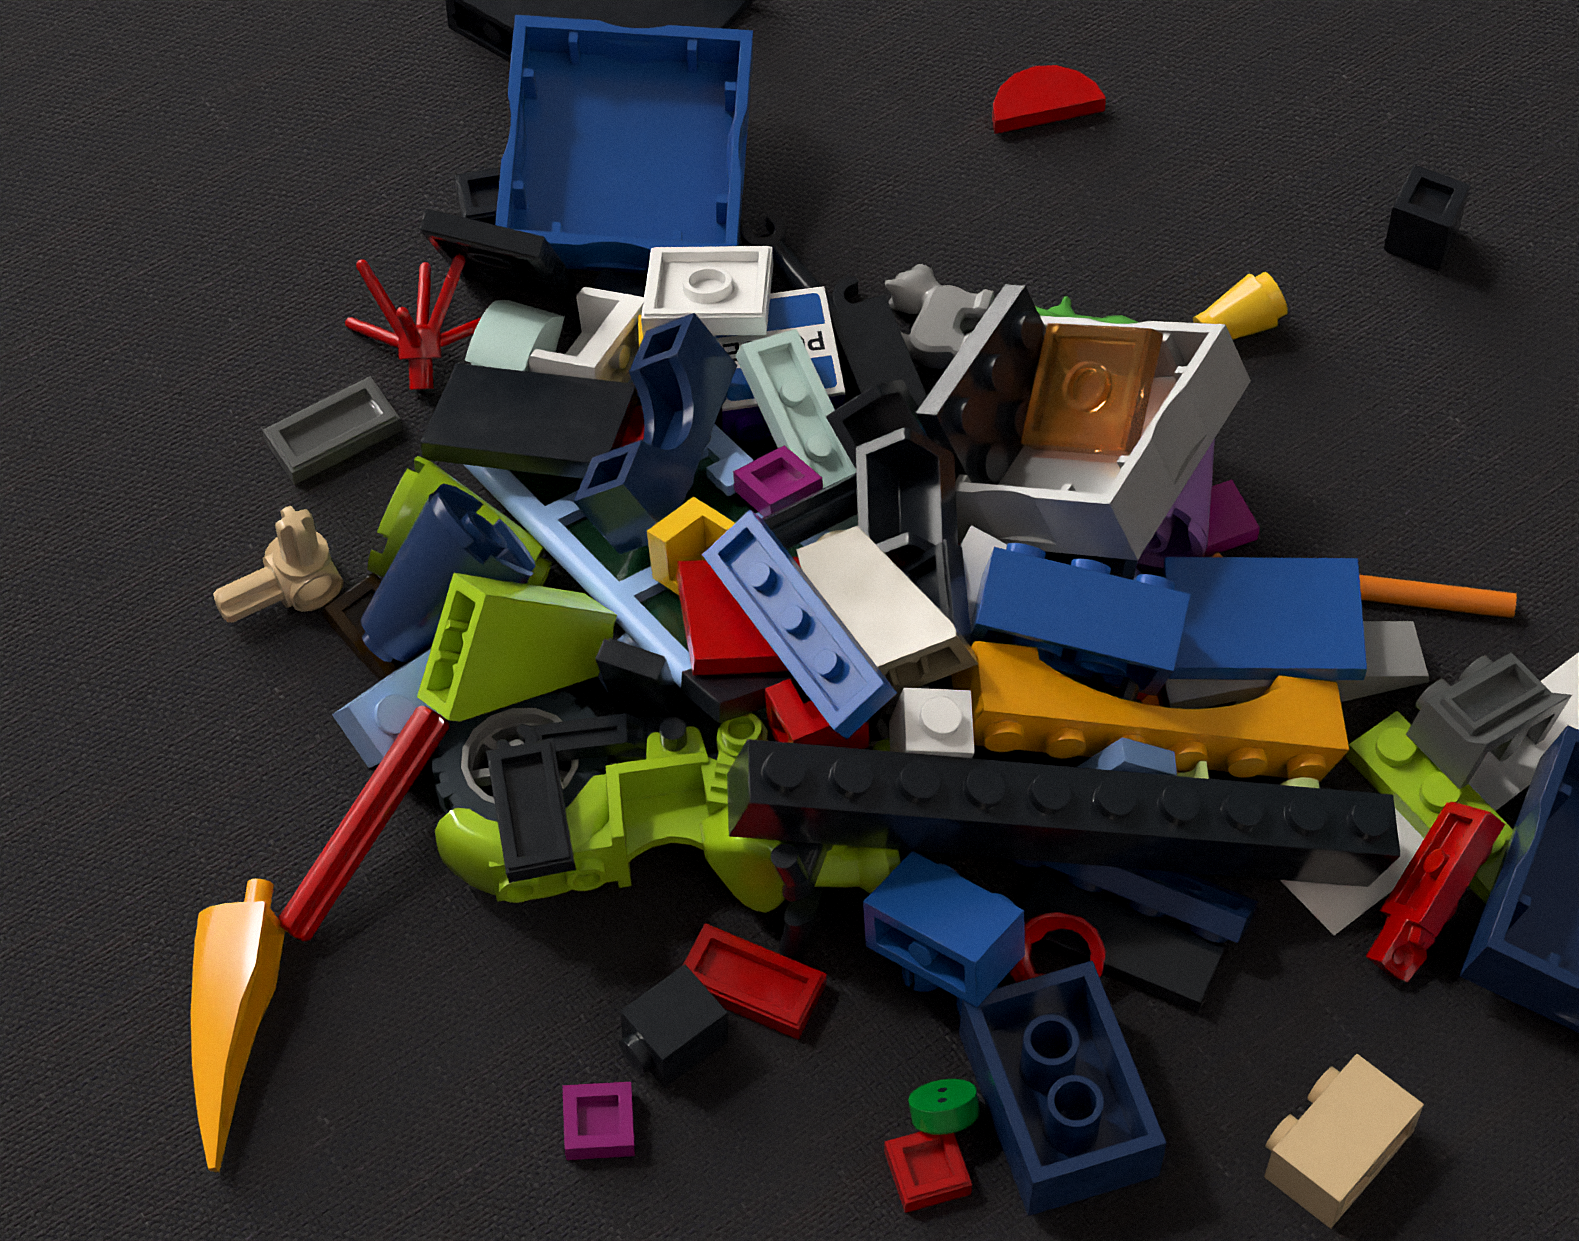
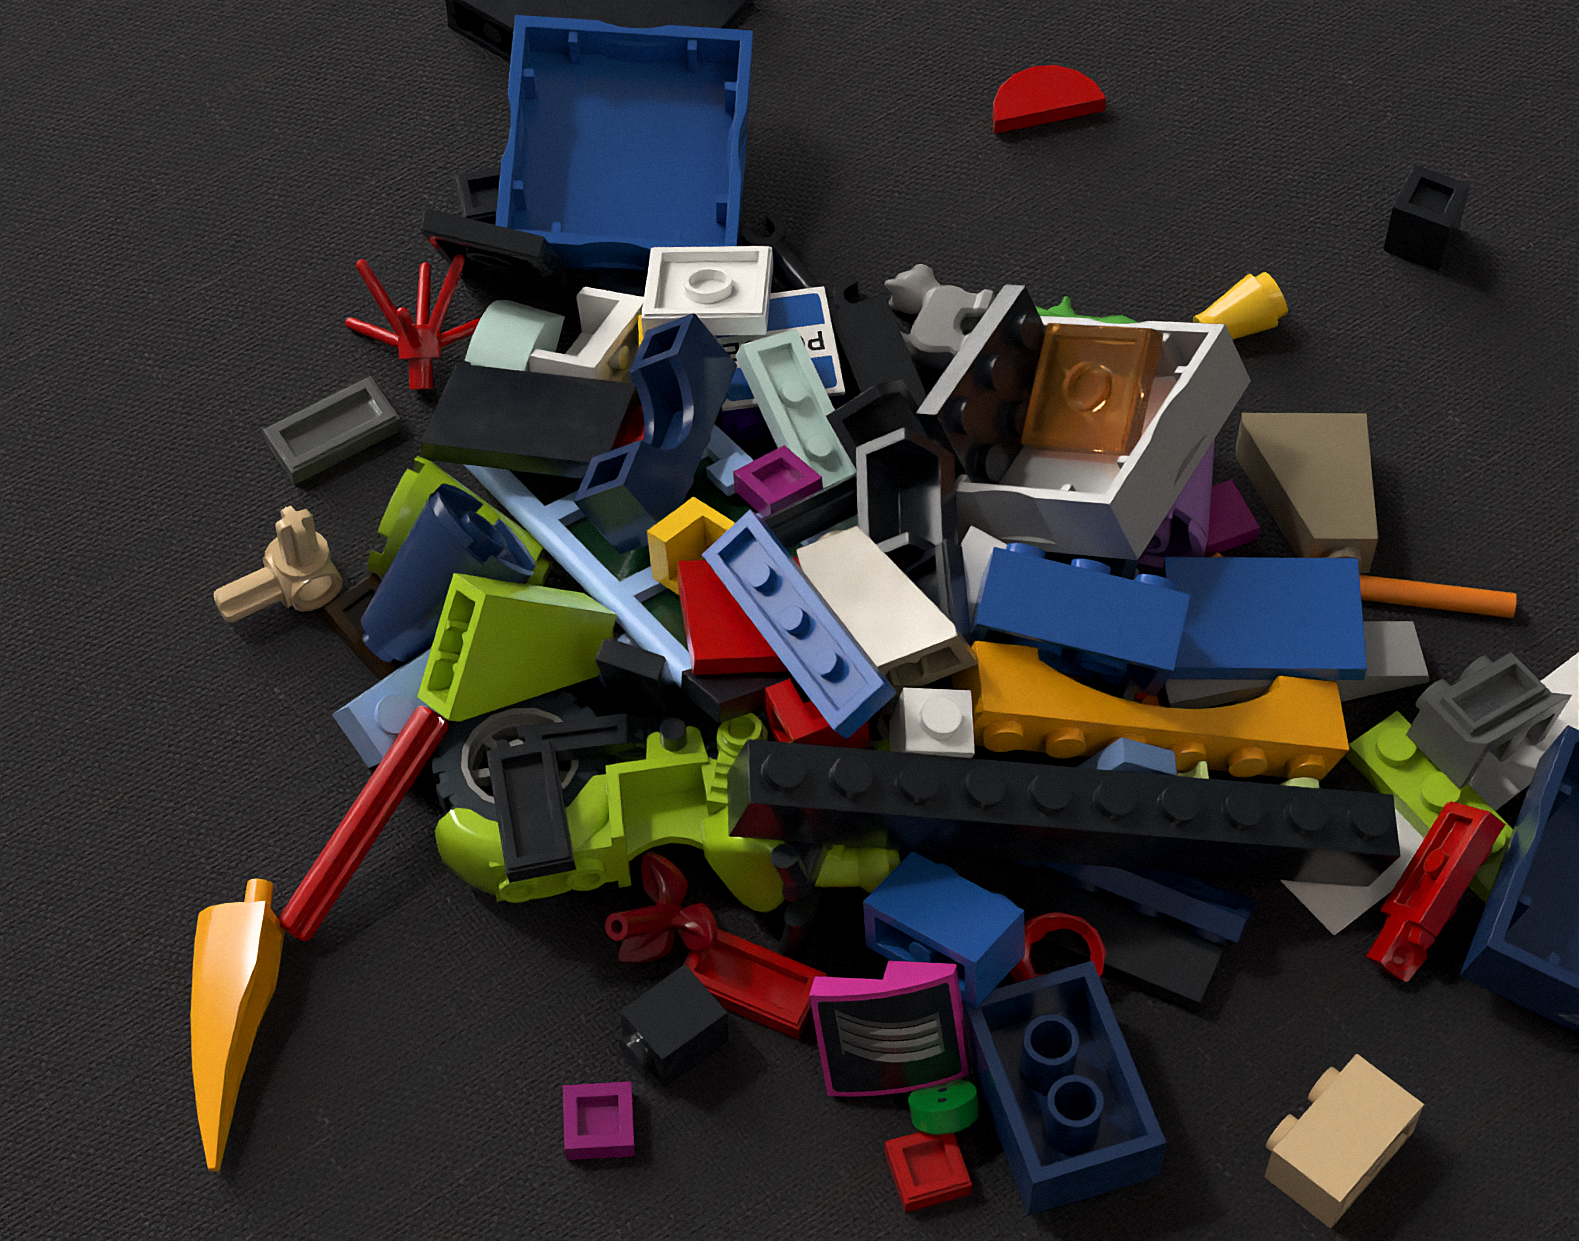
none -> dark red plant [605,852,717,964]
none -> slope [809,961,971,1096]
none -> dark tan slope [1235,413,1378,573]

